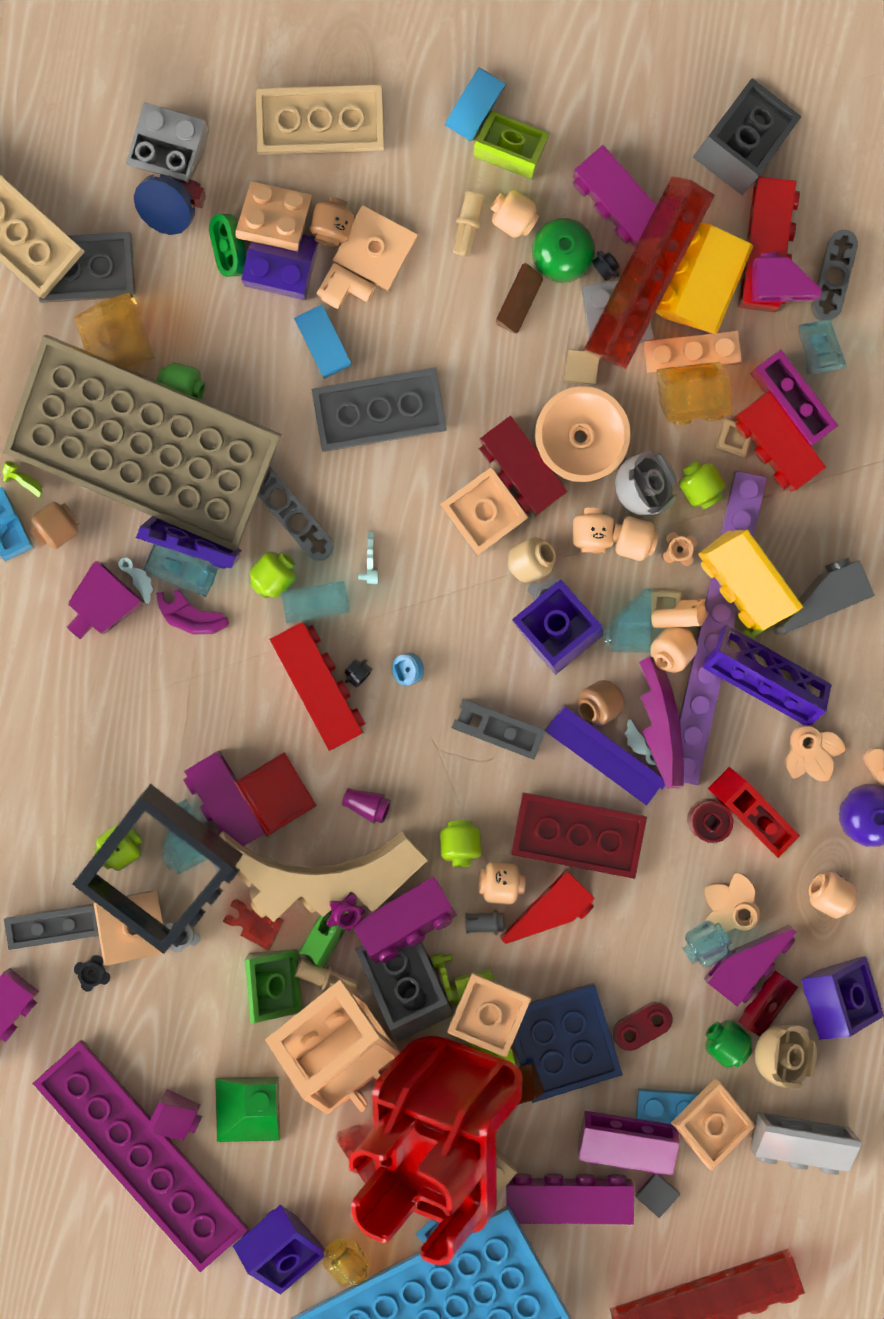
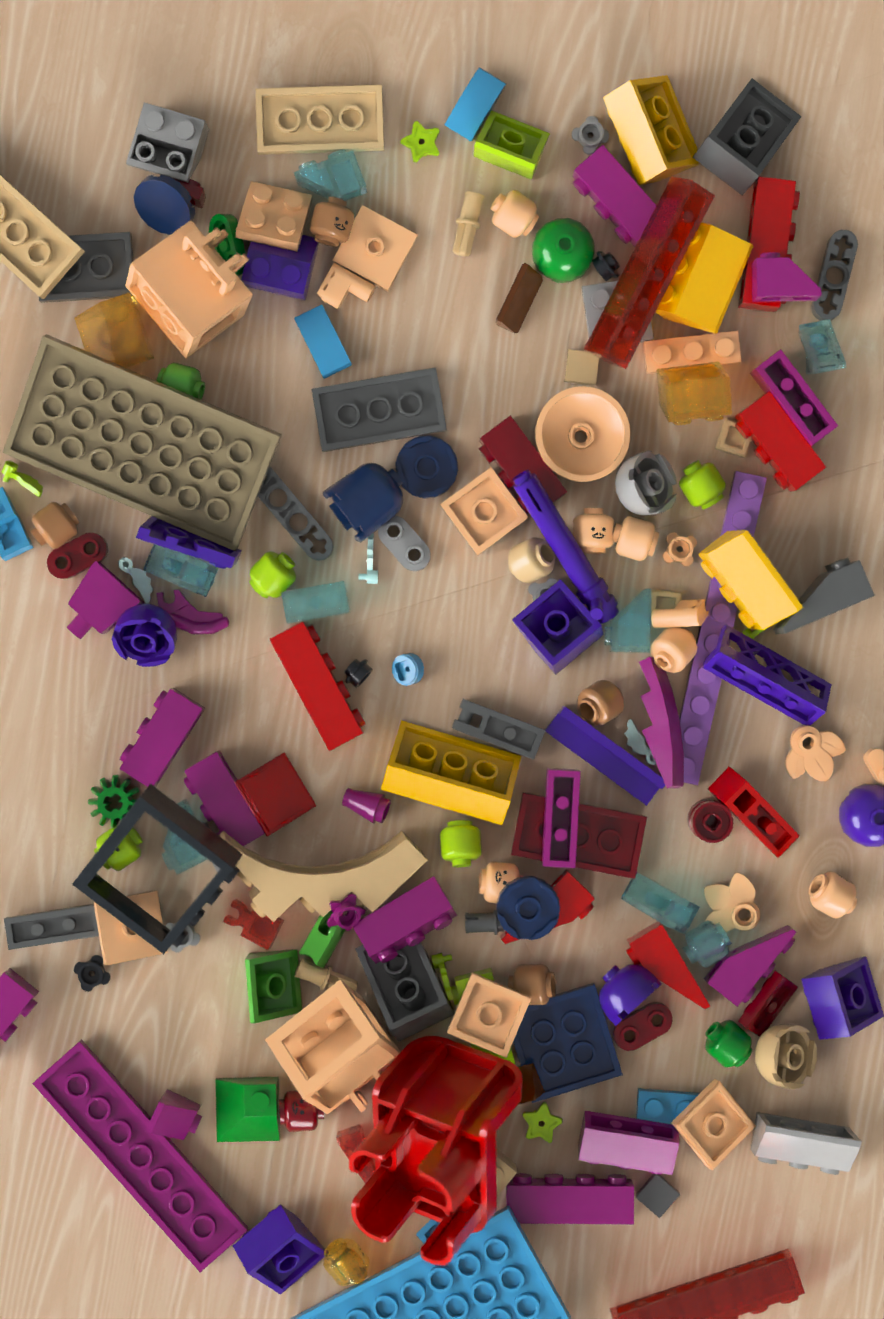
none -> dark red plate [47,533,108,579]
none -> green gear [88,775,140,828]
none -> dark purple cylinder [112,604,177,667]
none -> magenta brick [119,688,206,787]
none -> light nougat piece [125,220,253,359]
none -> dark red head [279,1090,324,1132]
none -> clear light blue slope [293,149,367,201]
none -> dark blue cylinder [323,463,403,543]
none -> light grey plate [378,516,430,571]
none -> yellow slope [381,720,522,825]
none -> dark blue tile [395,435,458,499]
none -> lime plate [400,121,440,163]
none -> dark blue tile [496,876,560,940]
none -> medium nougat head [508,964,556,1005]
none -> dark purple cylinder [513,470,619,624]
none -> lime plate [522,1102,563,1143]
none -> magenta brick [542,768,581,868]
none -> light grey plate [572,116,610,155]
none -> dark purple cylinder [599,964,662,1026]
none -> yellow slope [603,75,701,185]
none -> clear light blue slope [621,872,700,934]
none -> red slope [626,921,710,1009]

